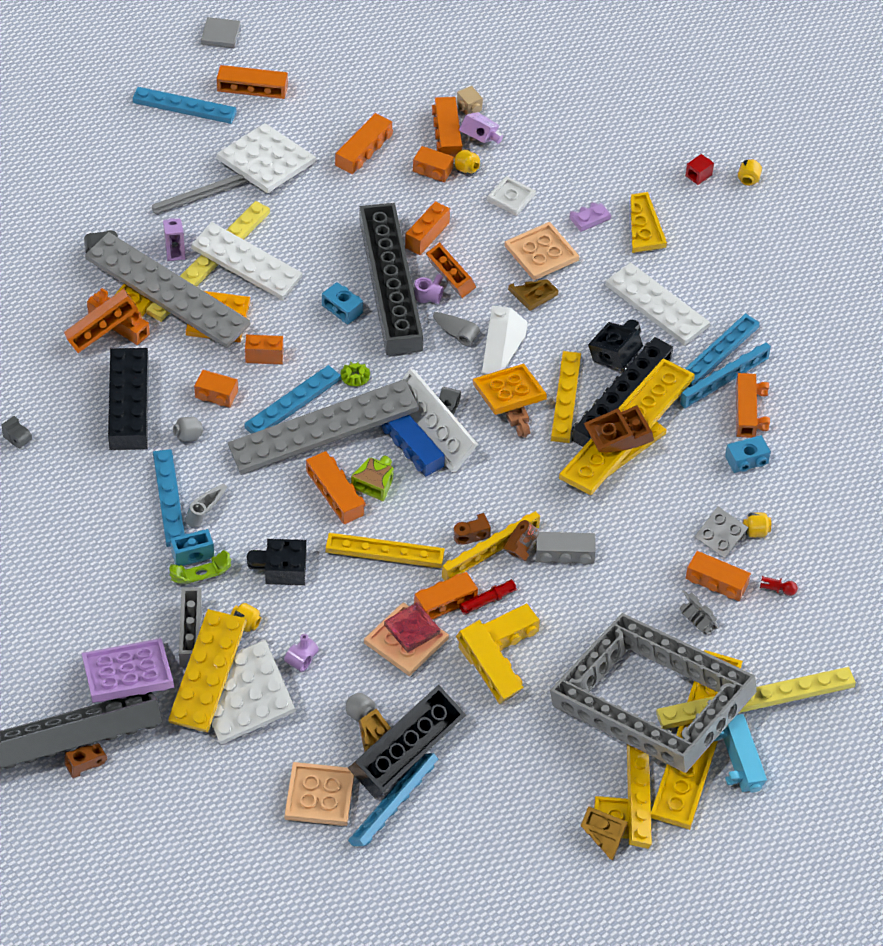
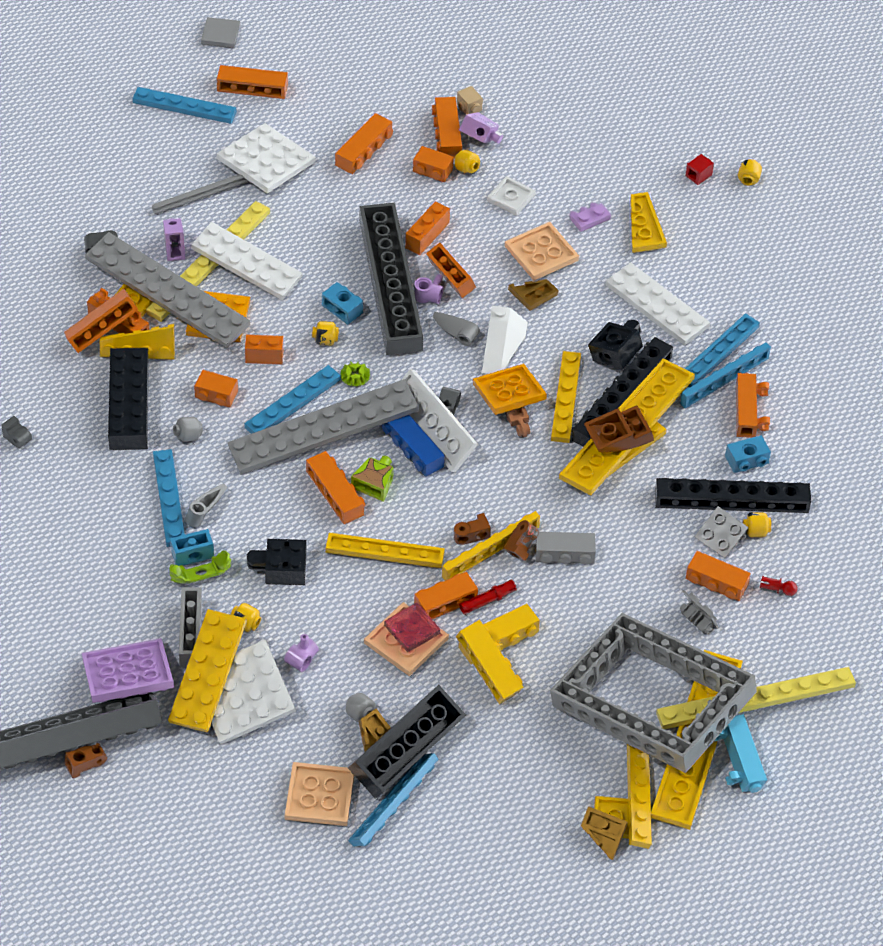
none -> yellow wing [99,324,175,360]
none -> yellow head [312,321,339,346]
none -> black brick [655,478,811,513]

